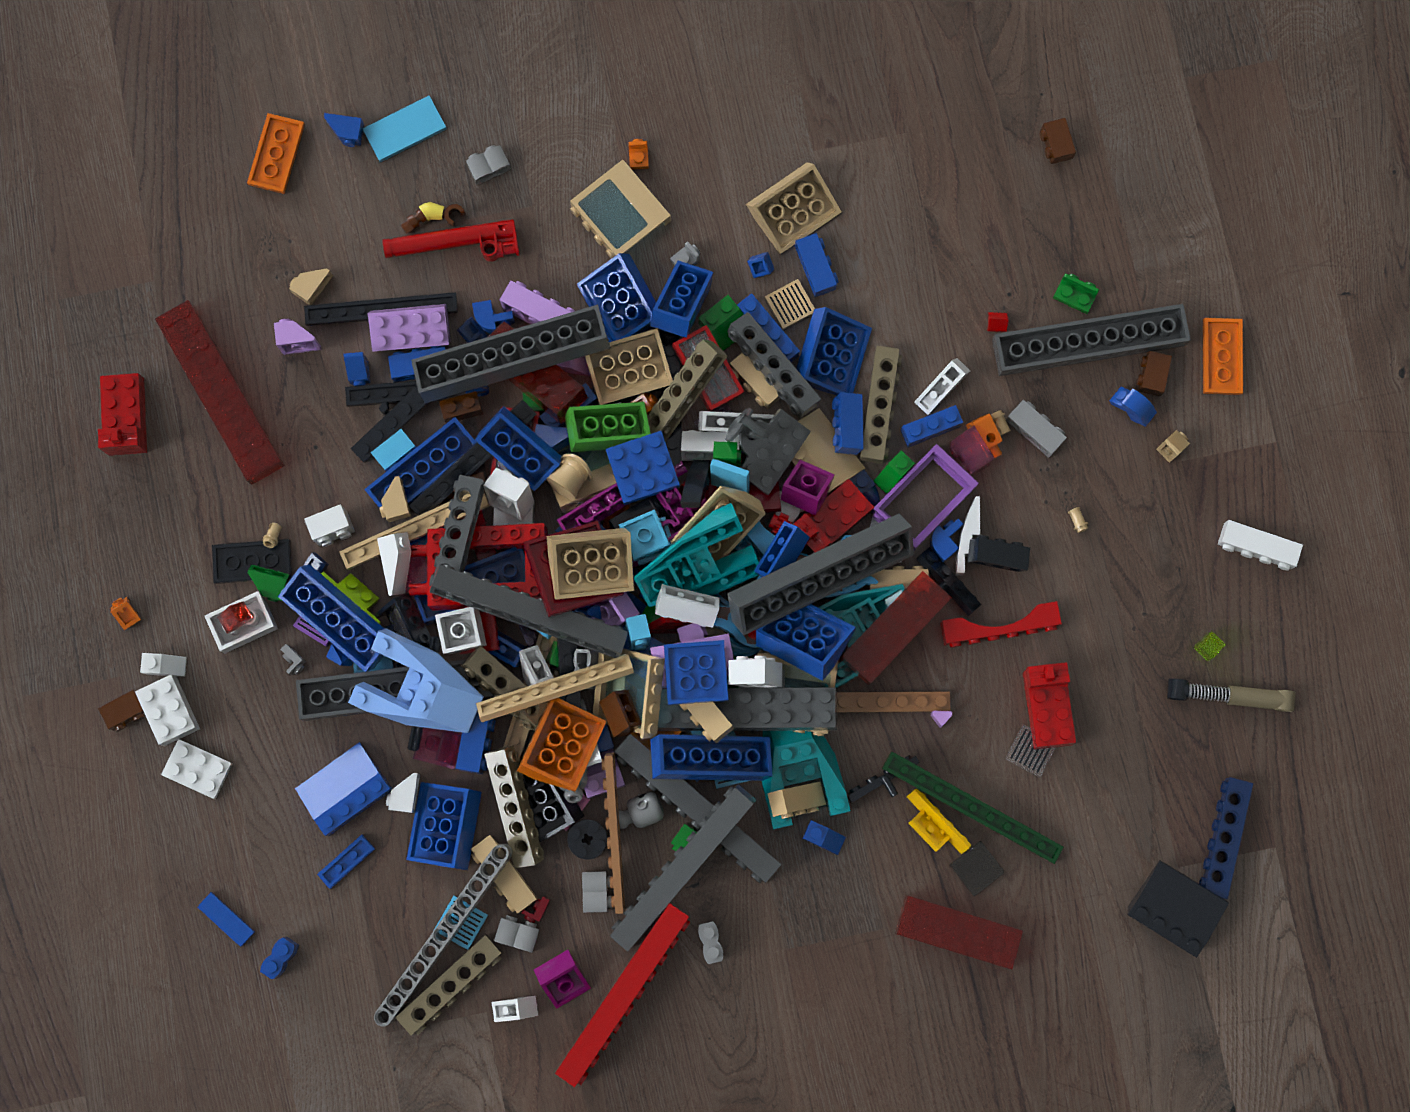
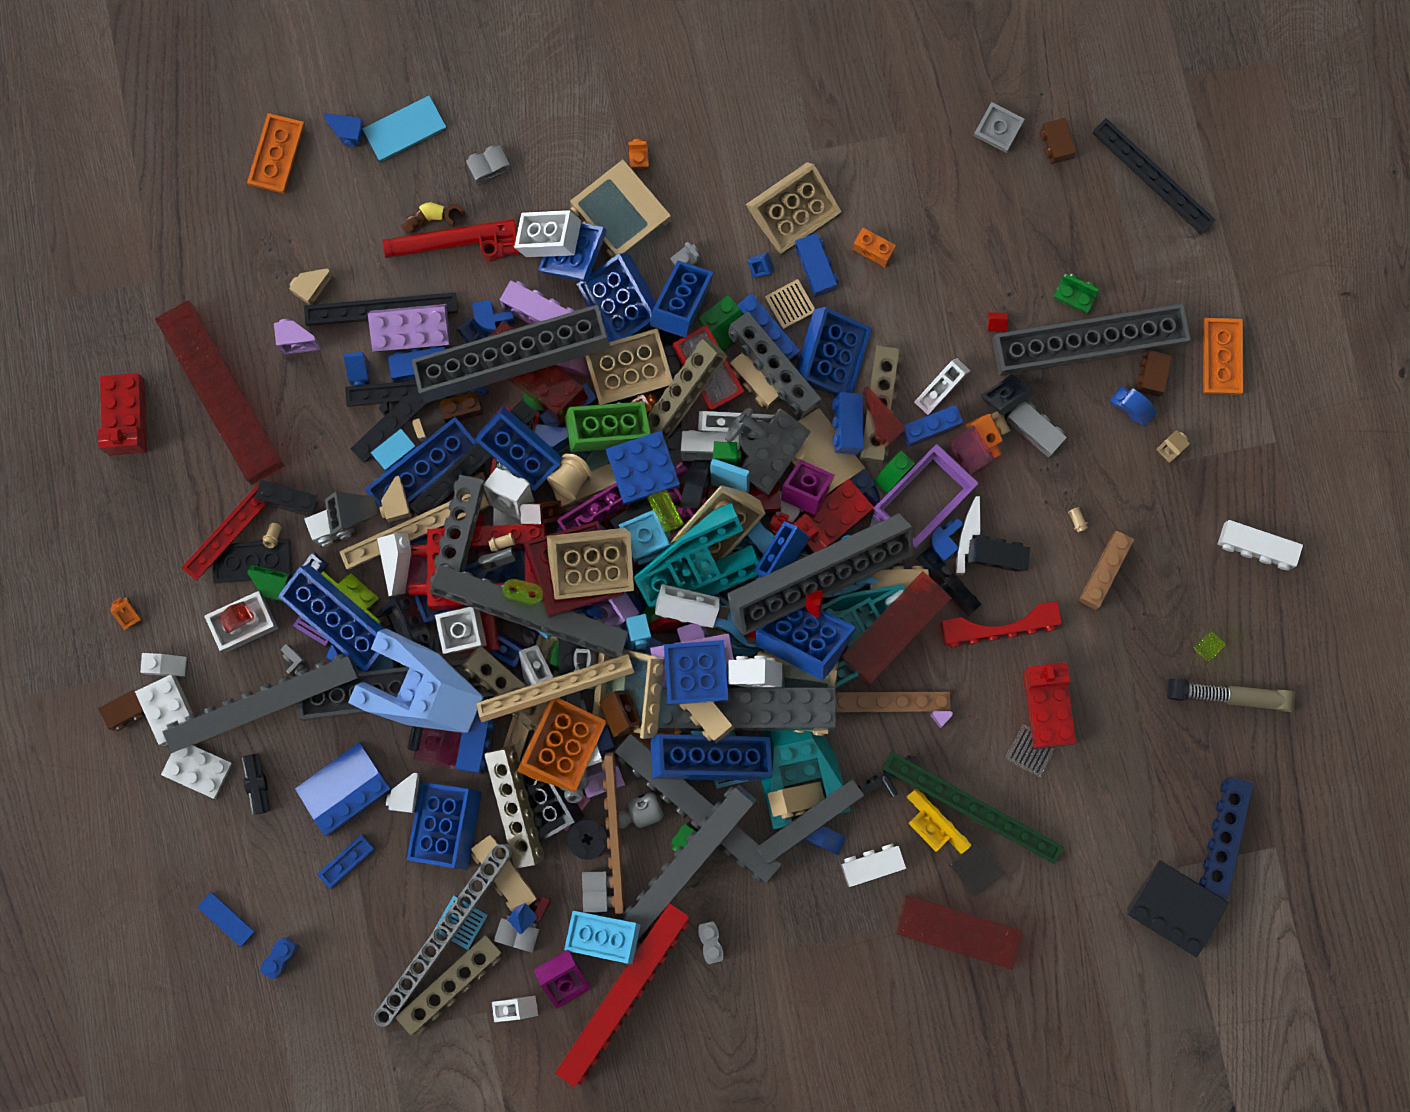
none -> dark grey brick [162,653,359,753]
none -> red plate [181,482,266,581]
none -> black piece [242,753,270,815]
none -> black brick [254,479,317,517]
none -> dark grey slope [325,491,378,536]
none -> tan tile [412,419,428,444]
none -> dark grey bar [478,547,516,572]
none -> tan pin [489,533,515,552]
none -> clear neon green plate [502,579,543,605]
none -> blue slope [508,903,537,934]
none -> white brick [514,210,581,257]
none -> reddish brown brick [519,500,562,524]
none -> blue plate [538,223,607,282]
none -> medium azure plate [564,911,641,964]
none -> clear neon green tile [648,490,684,532]
none -> dark grey tile [756,779,864,865]
none -> red slope [805,590,823,618]
none -> white brick [841,843,906,887]
none -> orange brick [852,228,896,267]
none -> clear red slope [863,386,906,447]
none -> light grey plate [973,102,1025,153]
none -> black plate [981,375,1034,416]
none -> medium nougat brick [1078,531,1134,610]
none -> black plate [1092,118,1216,235]

